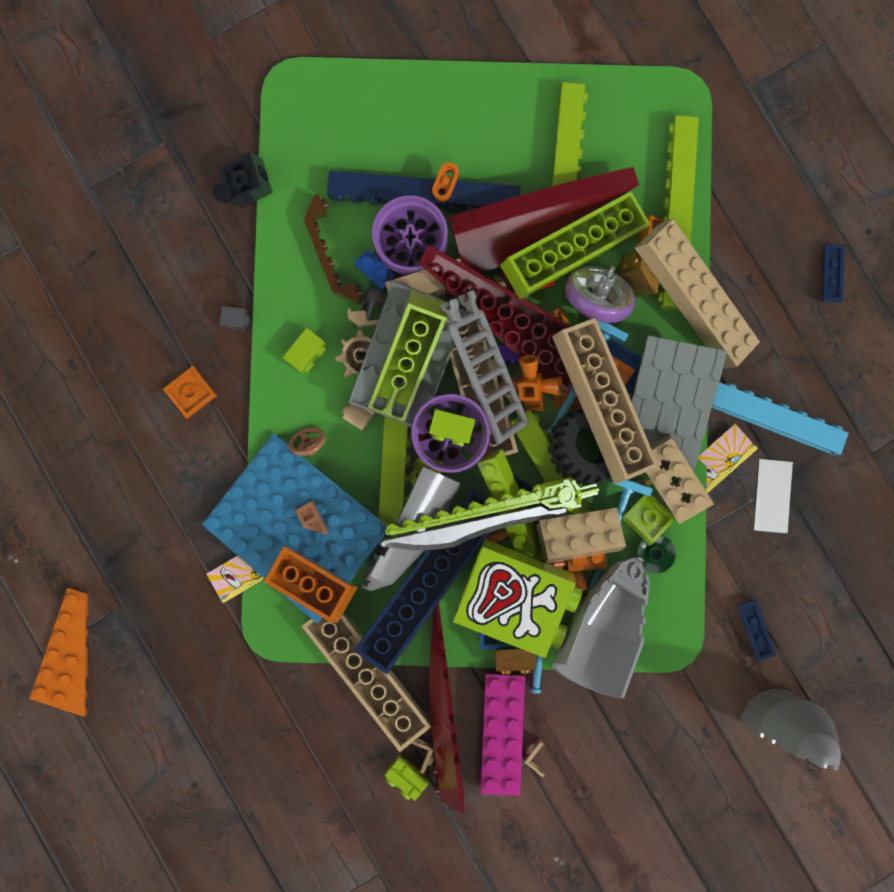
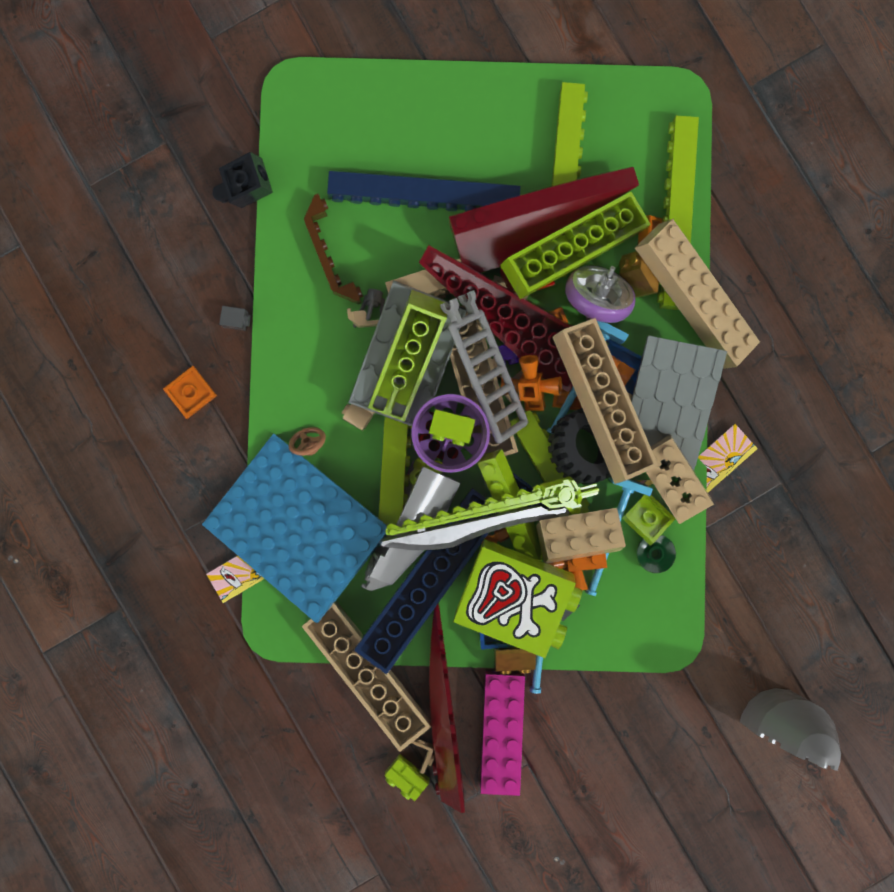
orange wing [30,587,88,717] -> none
orange brick [264,546,358,623] -> none
lime brick [283,328,327,374] -> none
nougat tile [295,501,330,535] -> none
tan brick [335,330,372,378] -> none
blue brick [354,249,396,294] -> none
medium lavender wheel [372,196,448,278] -> none
orange plate [432,162,459,202] -> none
tan bracket [523,738,544,777] -> none
light grey windscreen [552,557,650,699] -> none
medium azure brick [712,382,849,455] -> none
dark blue plate [736,599,776,662] -> none
white sticker [754,459,793,533] -> none
dark blue plate [821,244,845,303] -> none

